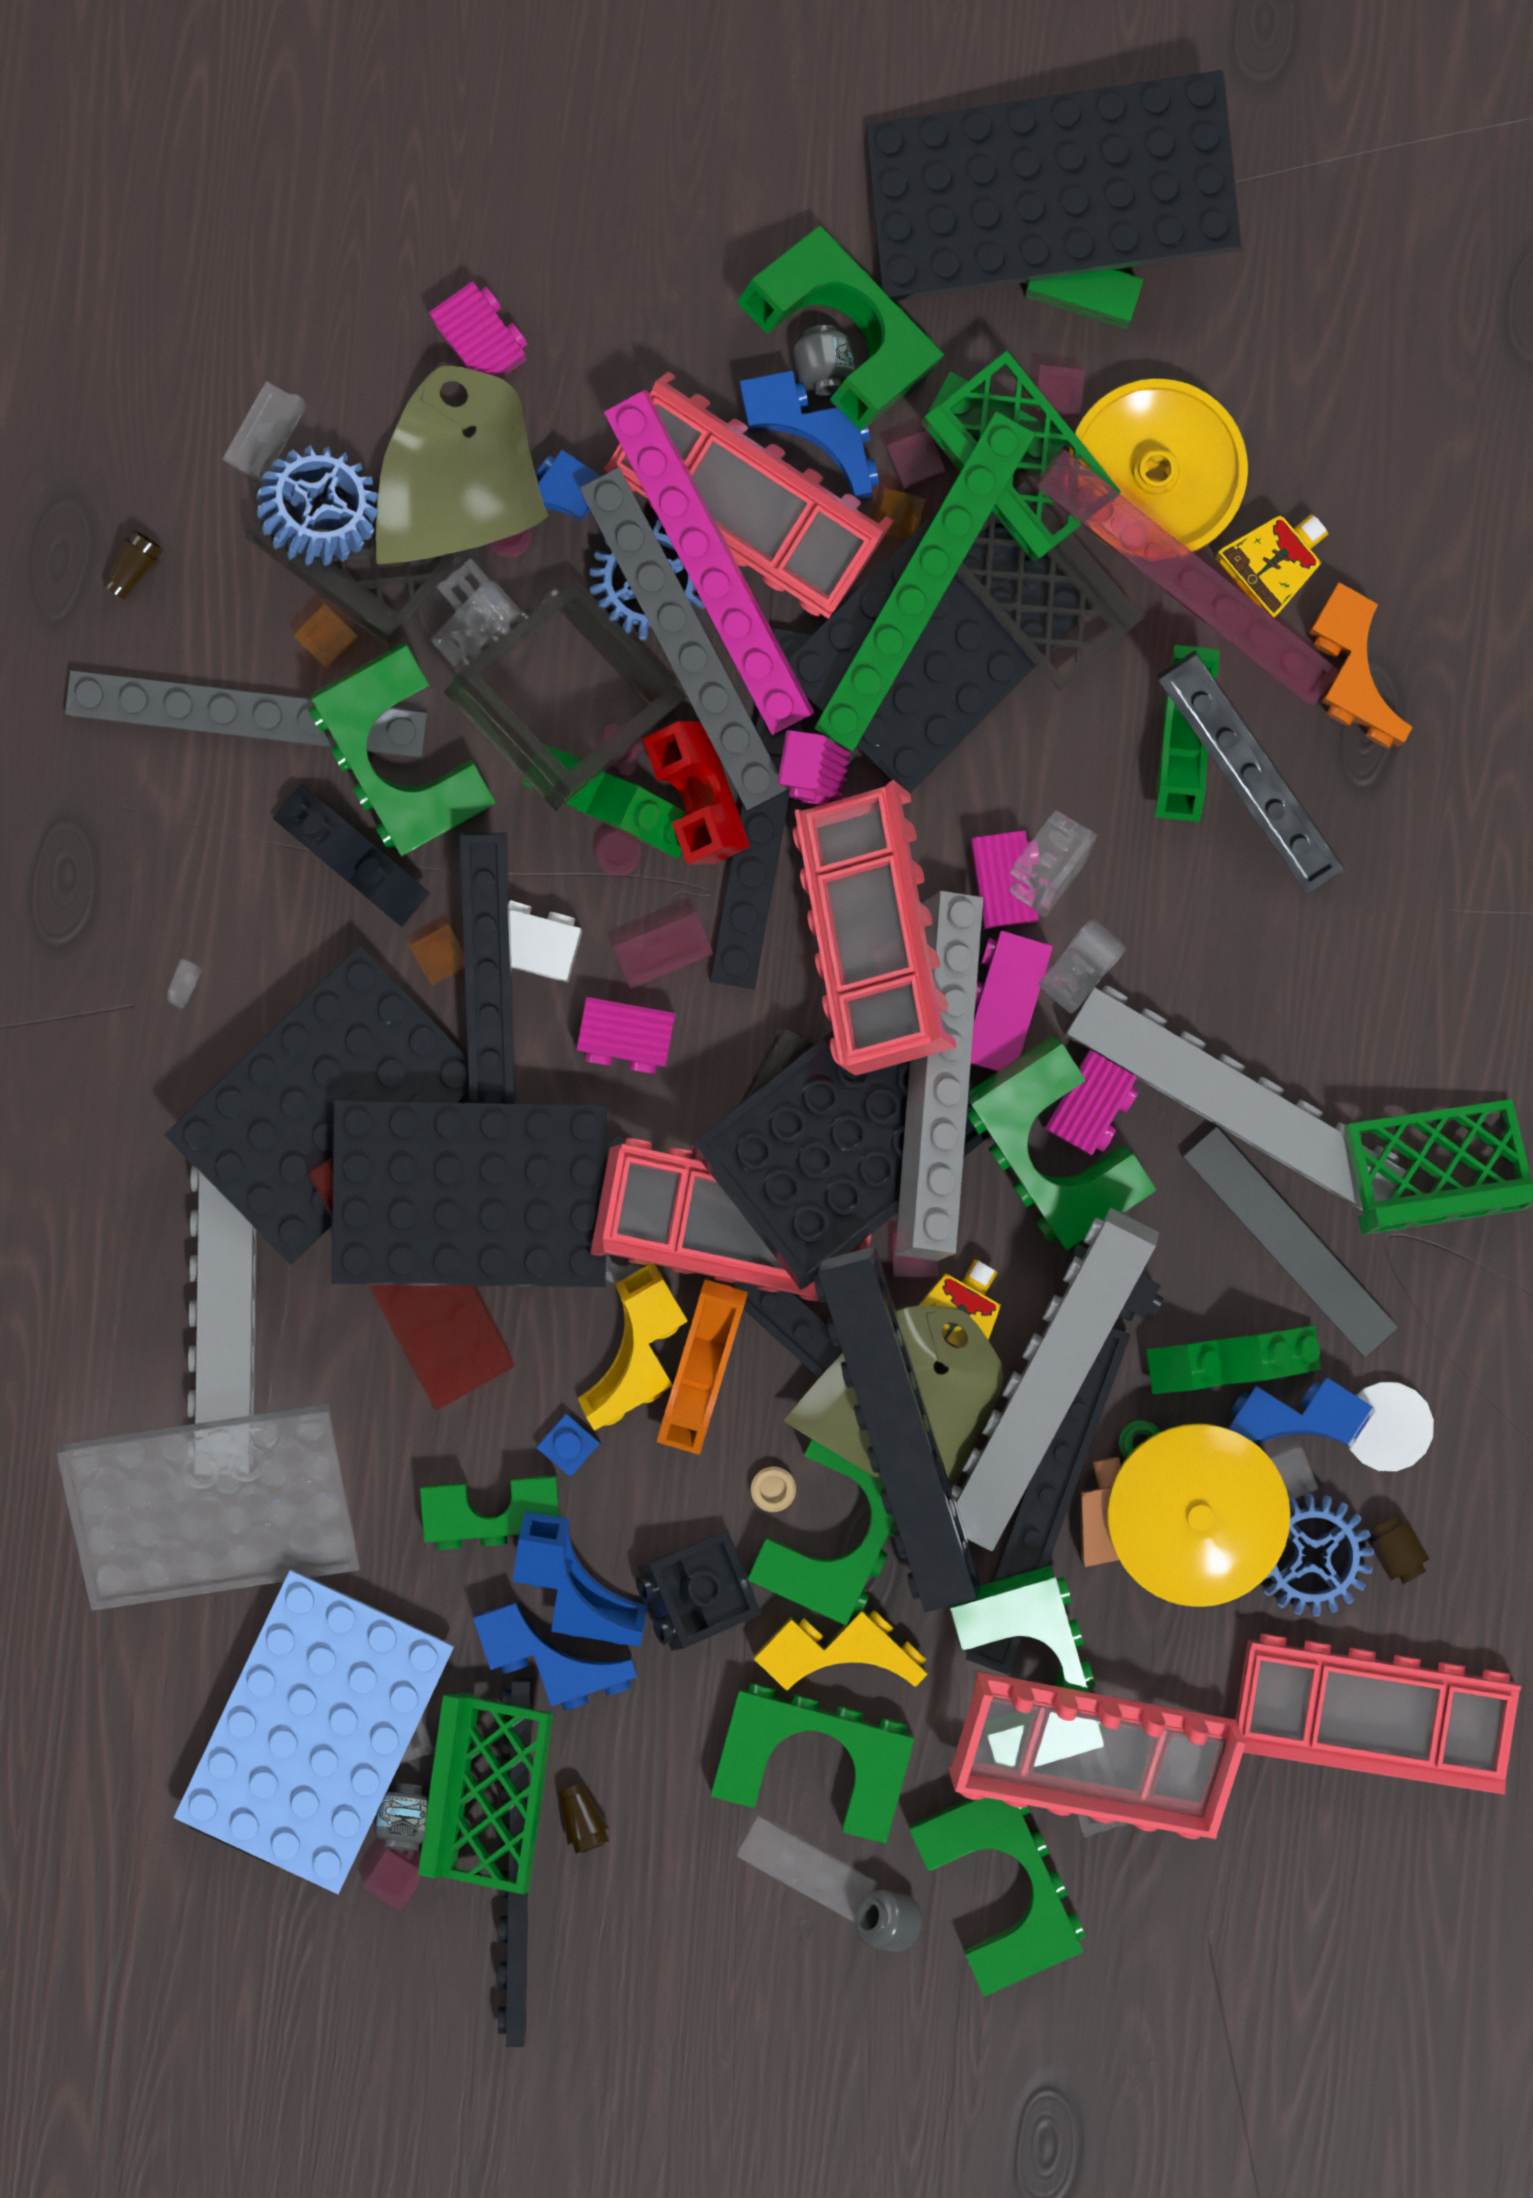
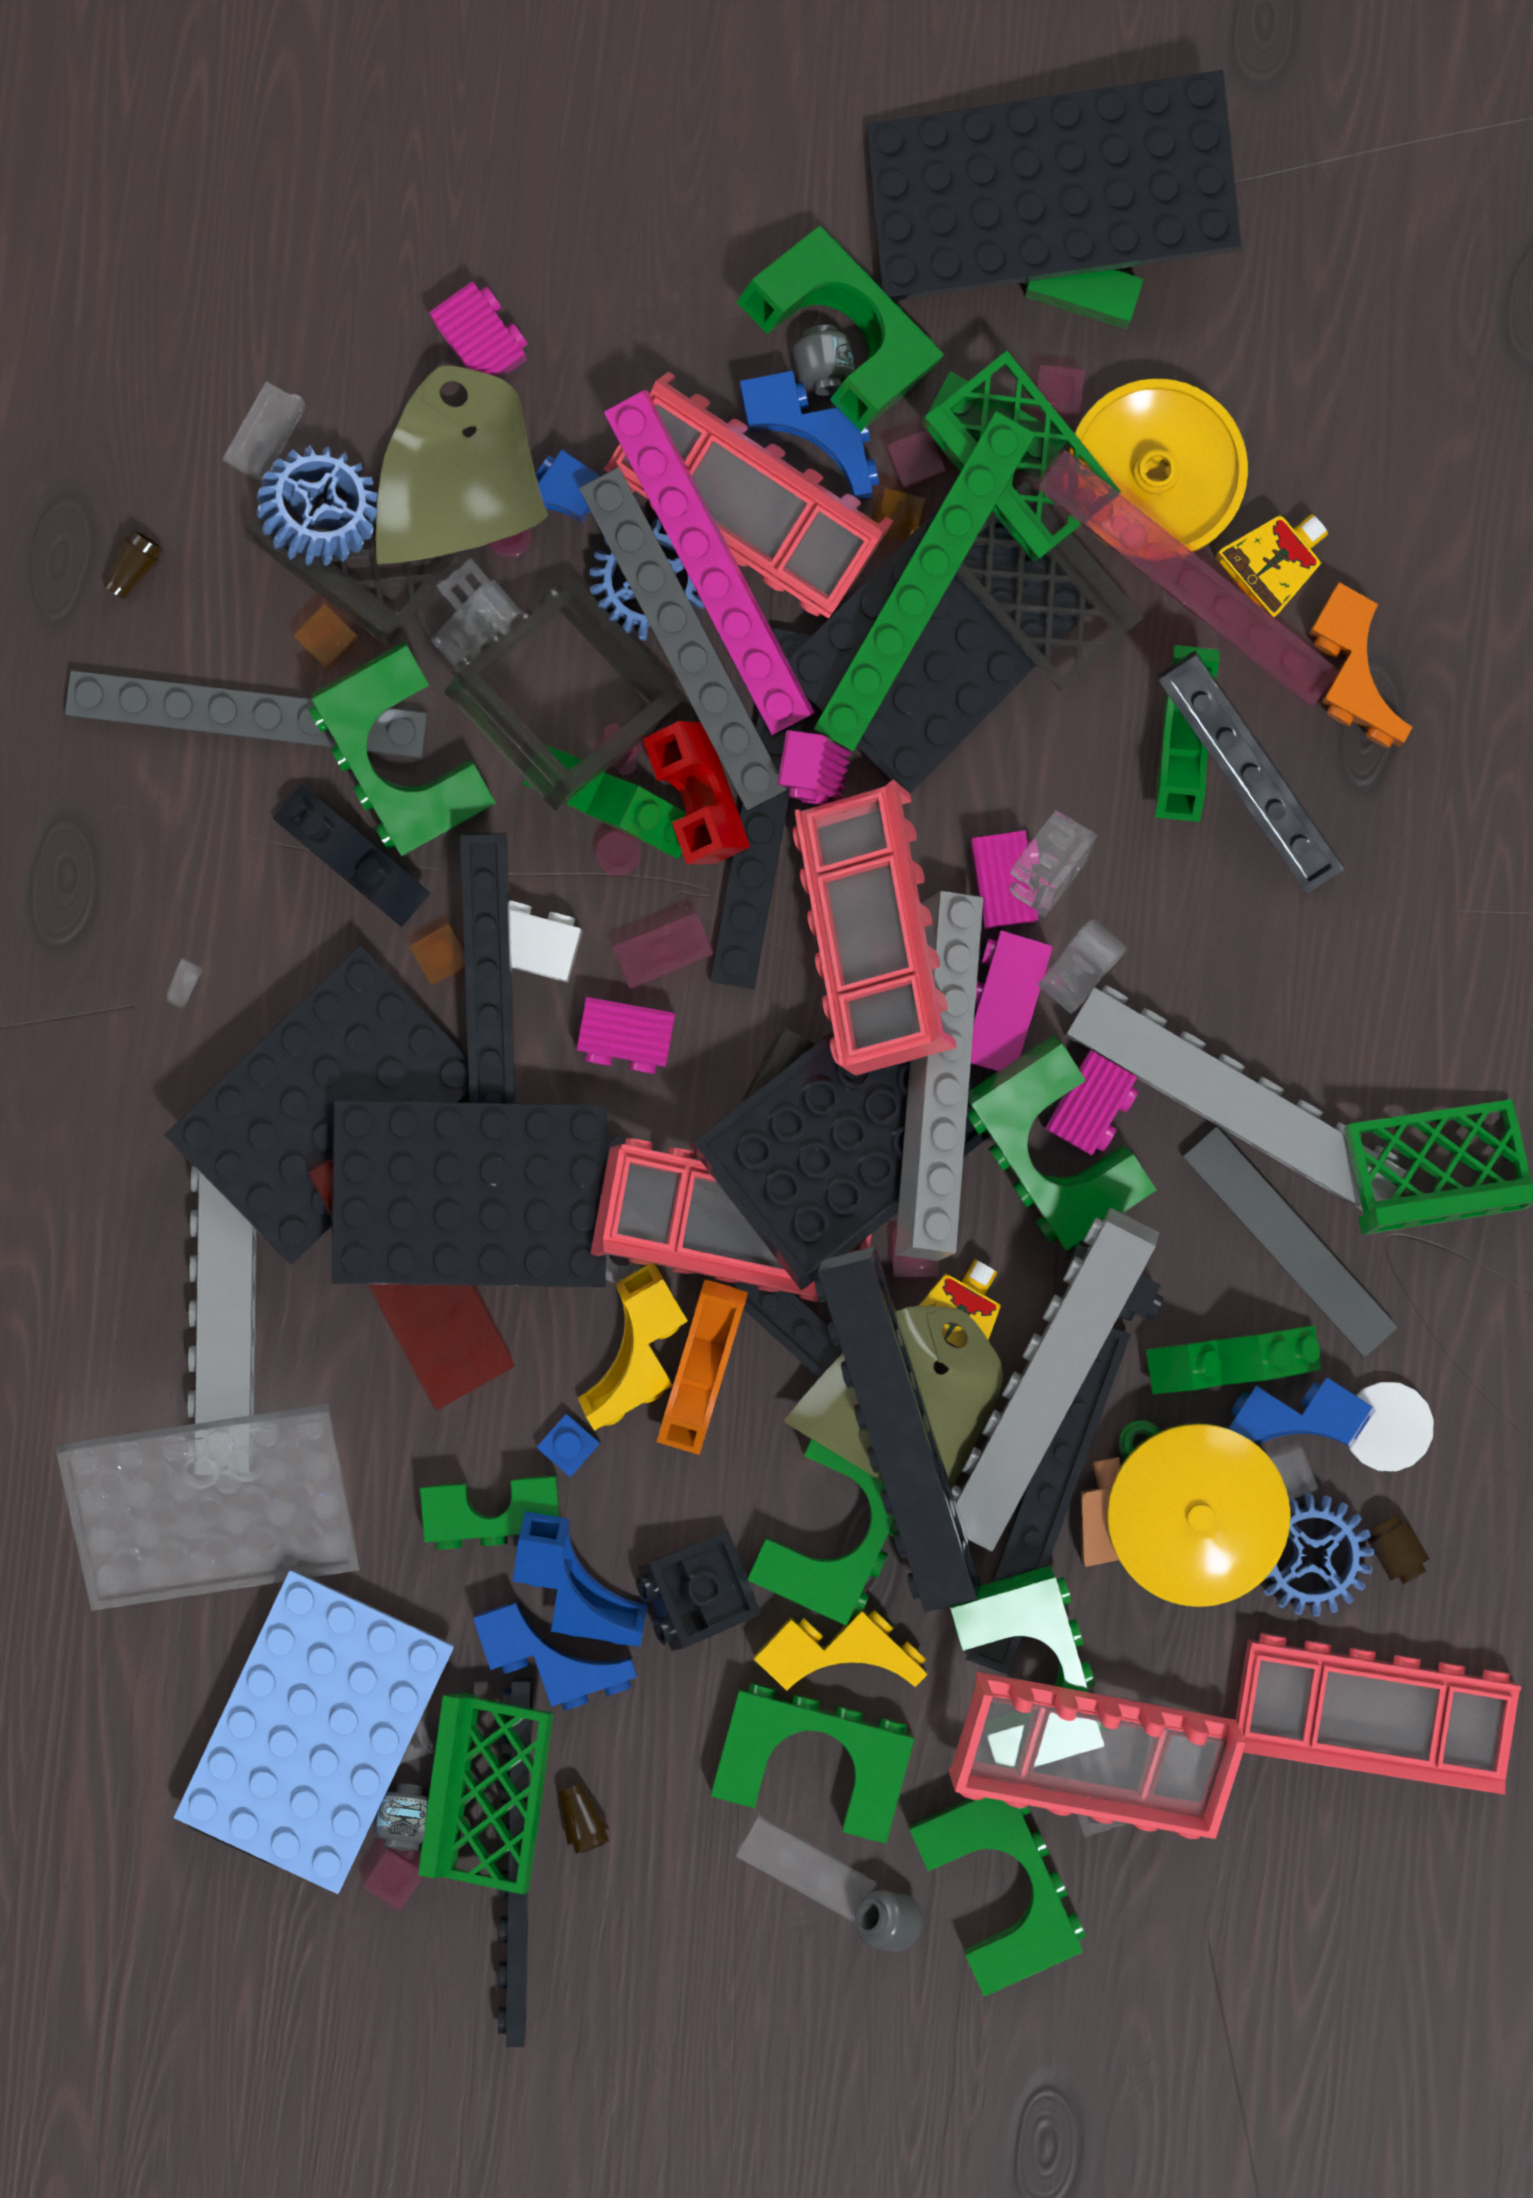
tan tile [751,1466,796,1512] -> none

